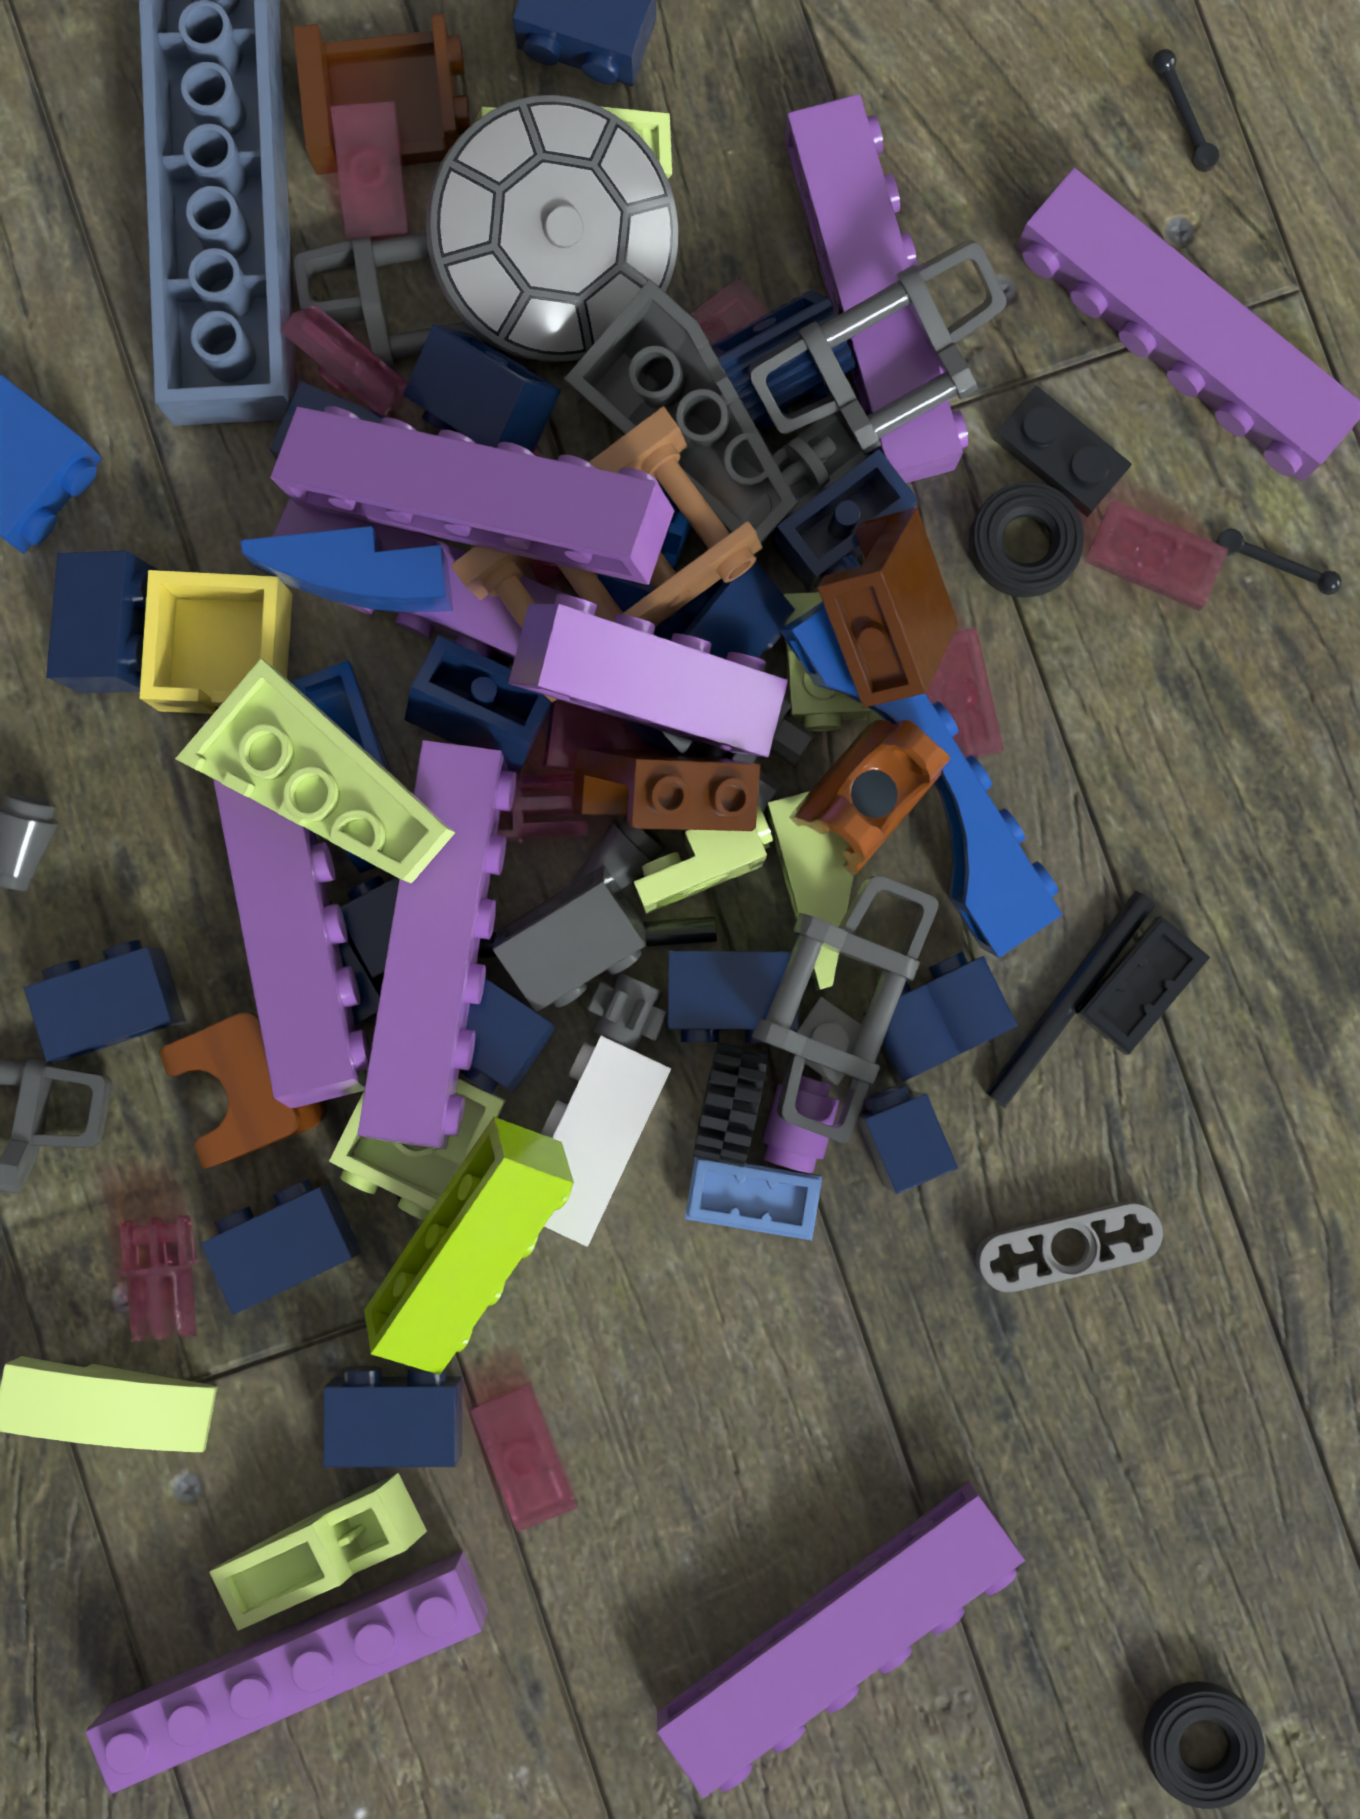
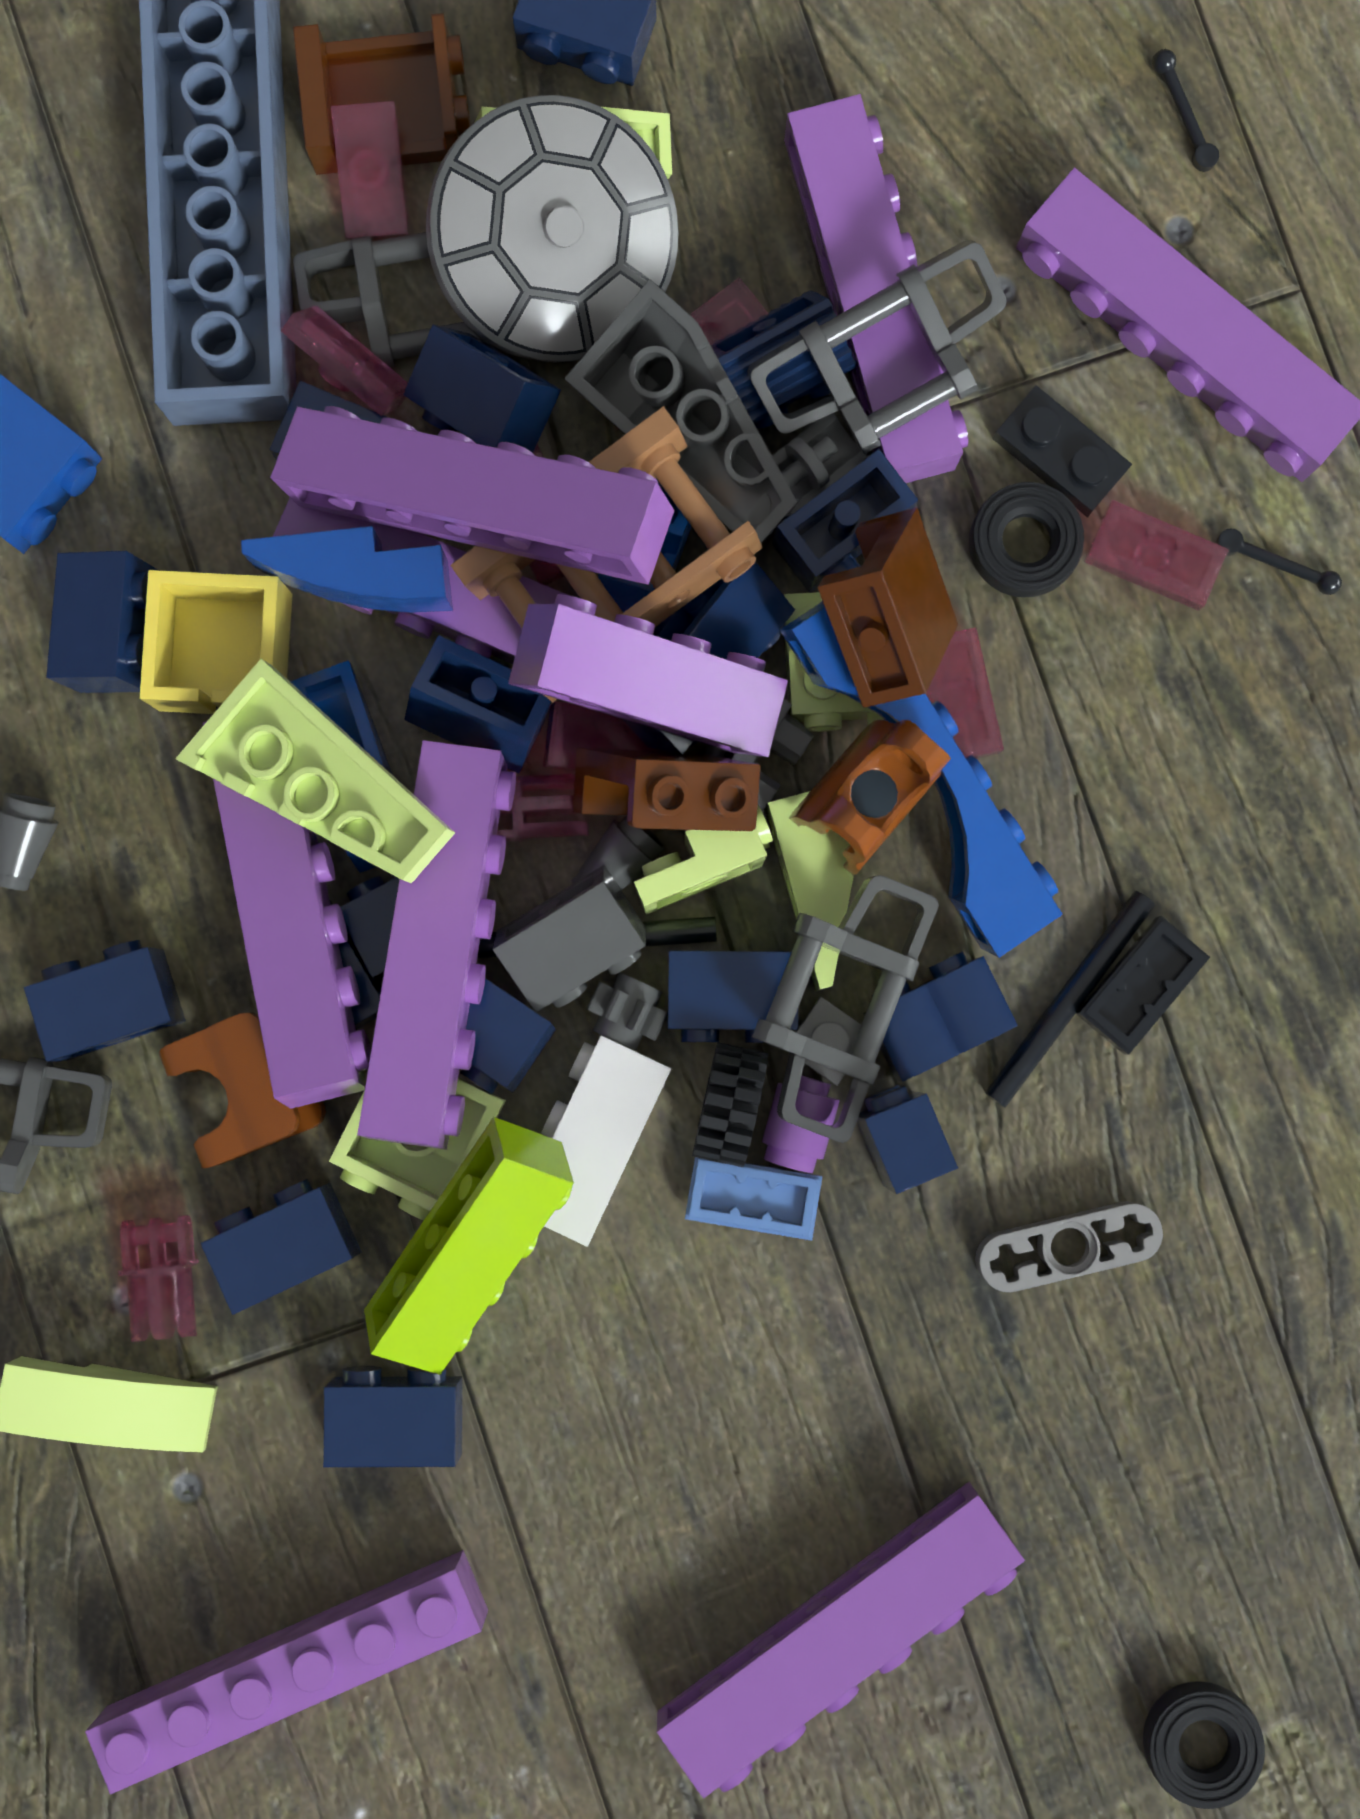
yellowish green slope [209,1473,427,1631] -> none
clear pink plate [470,1382,578,1532] -> none

